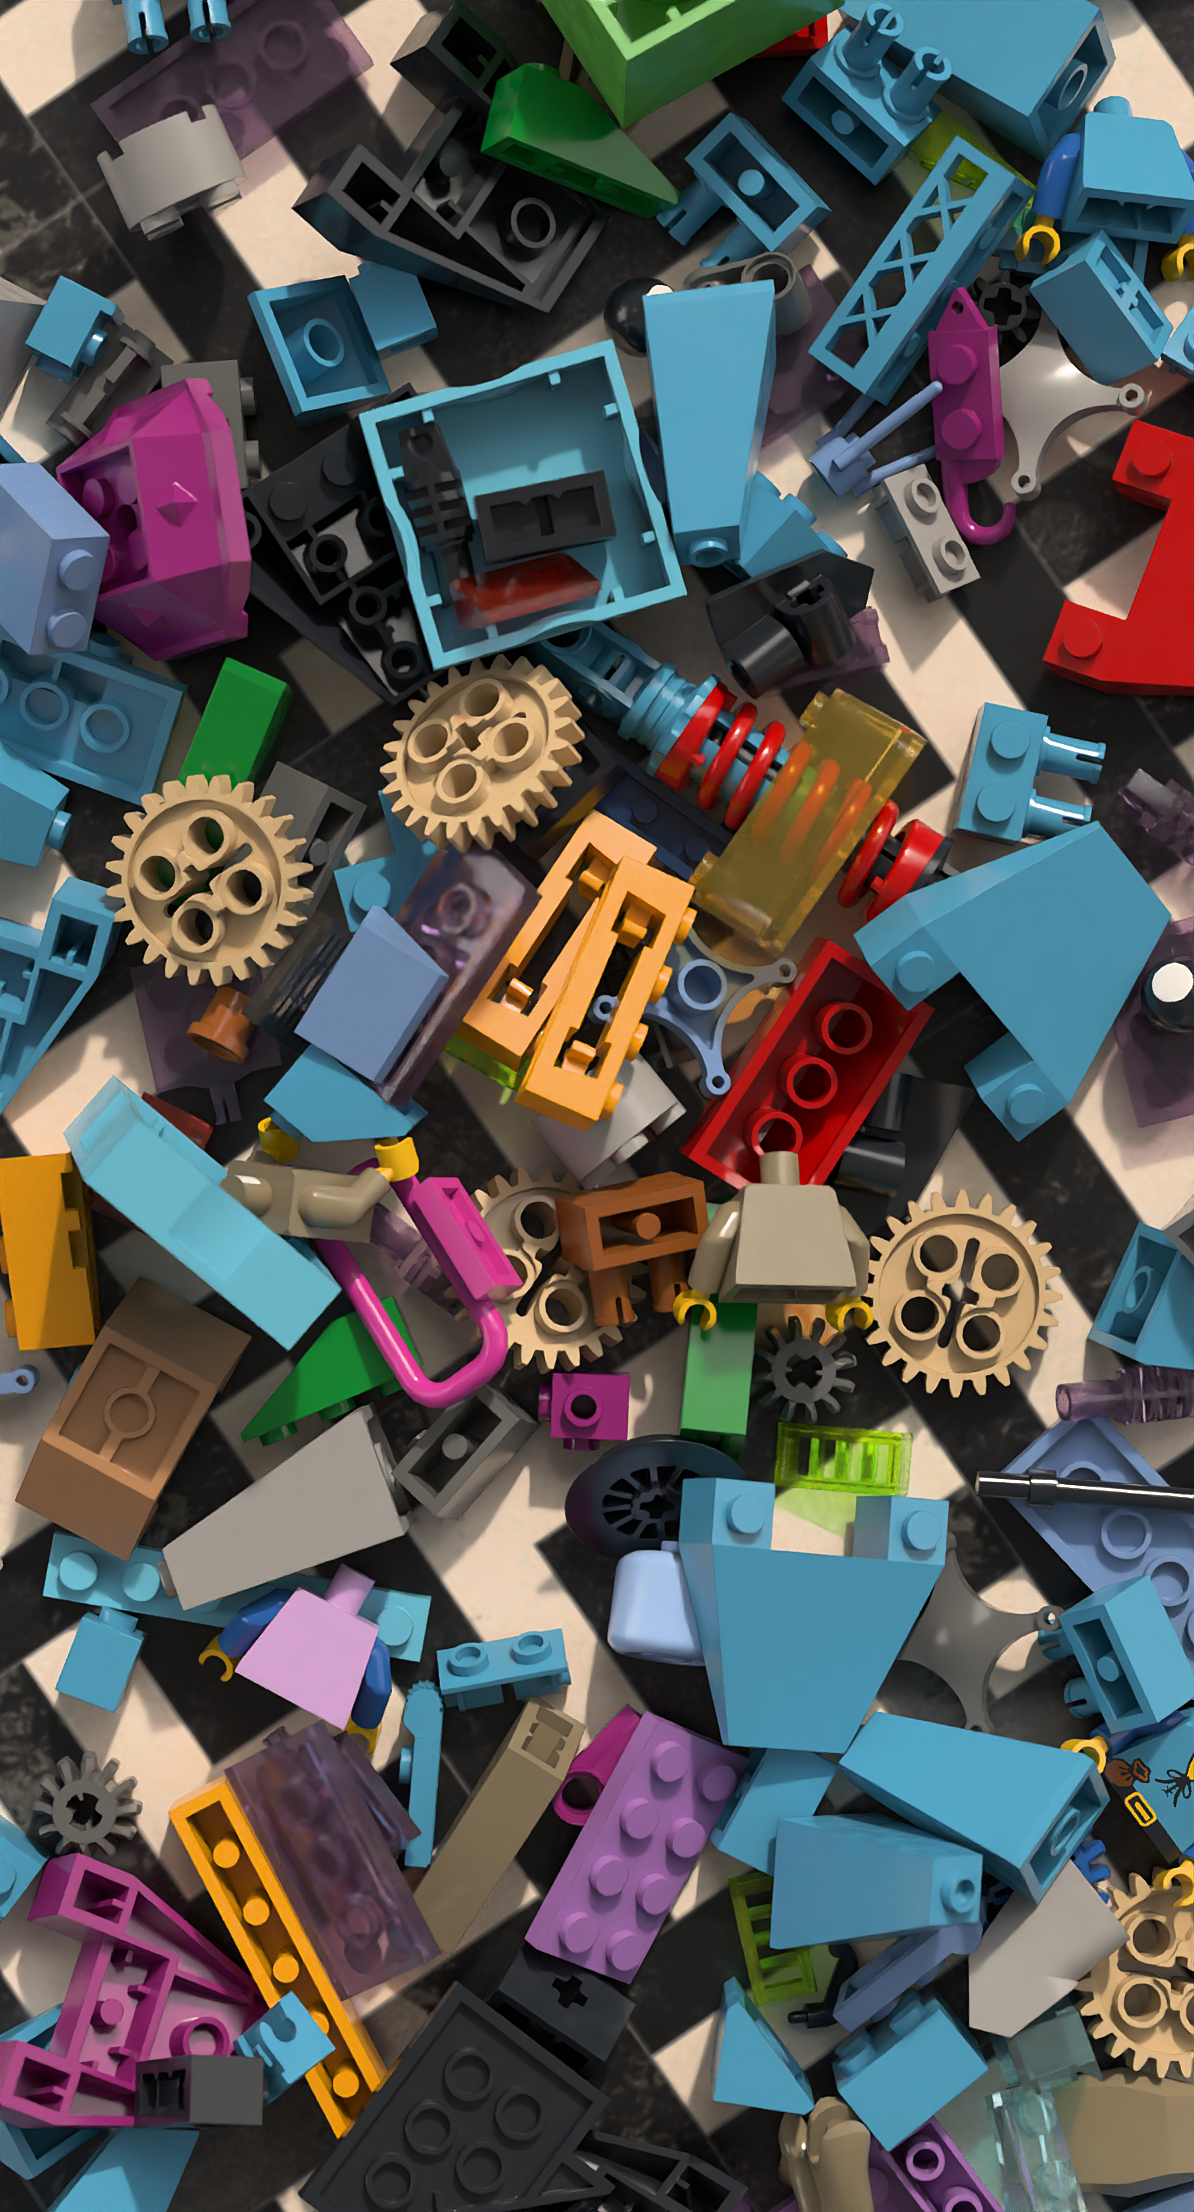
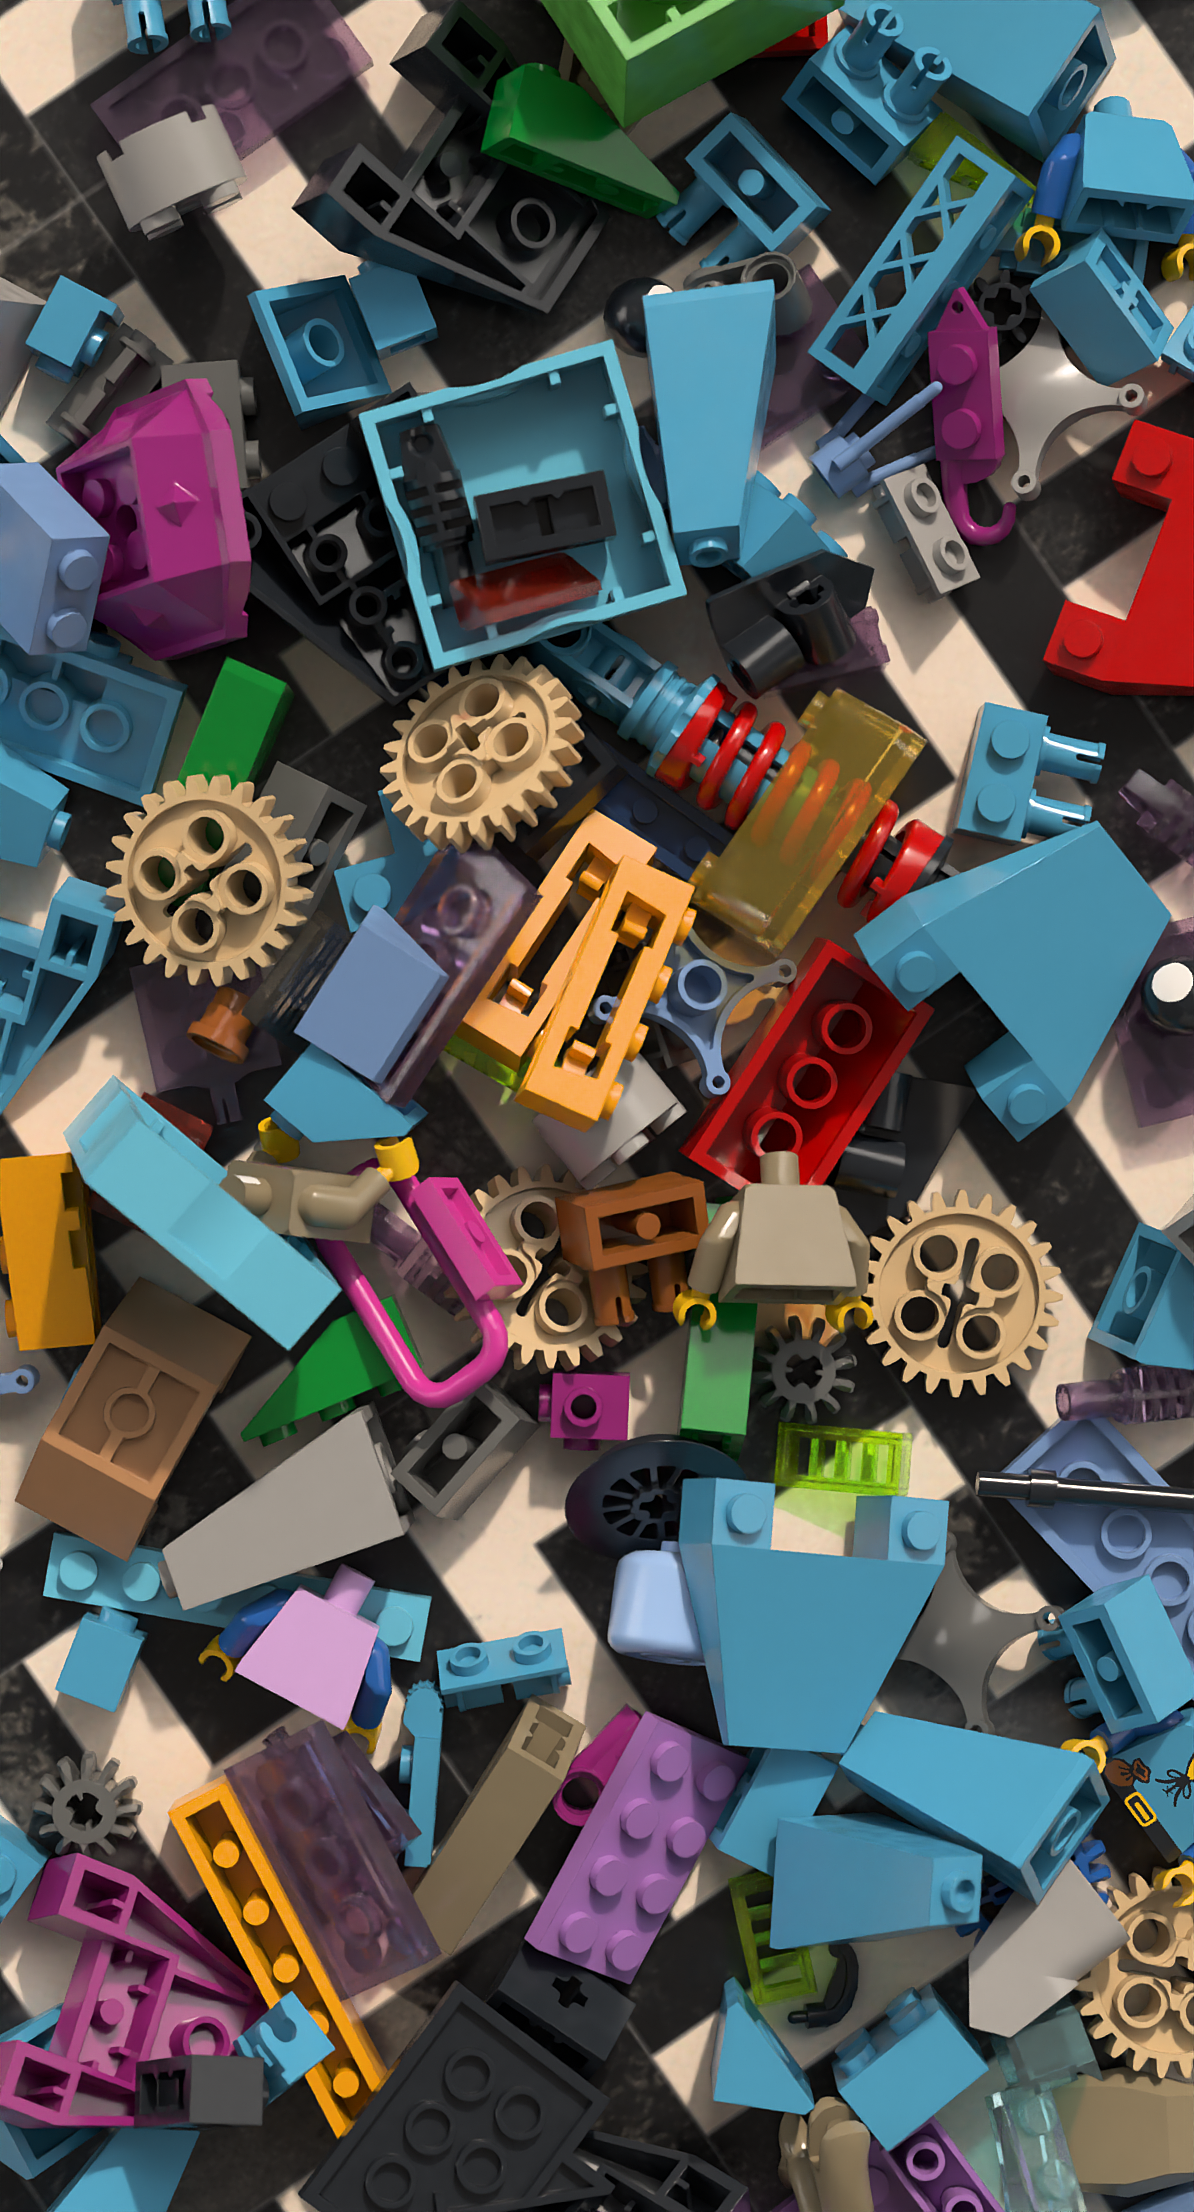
medium blue plate [832,1894,988,2033] -> none

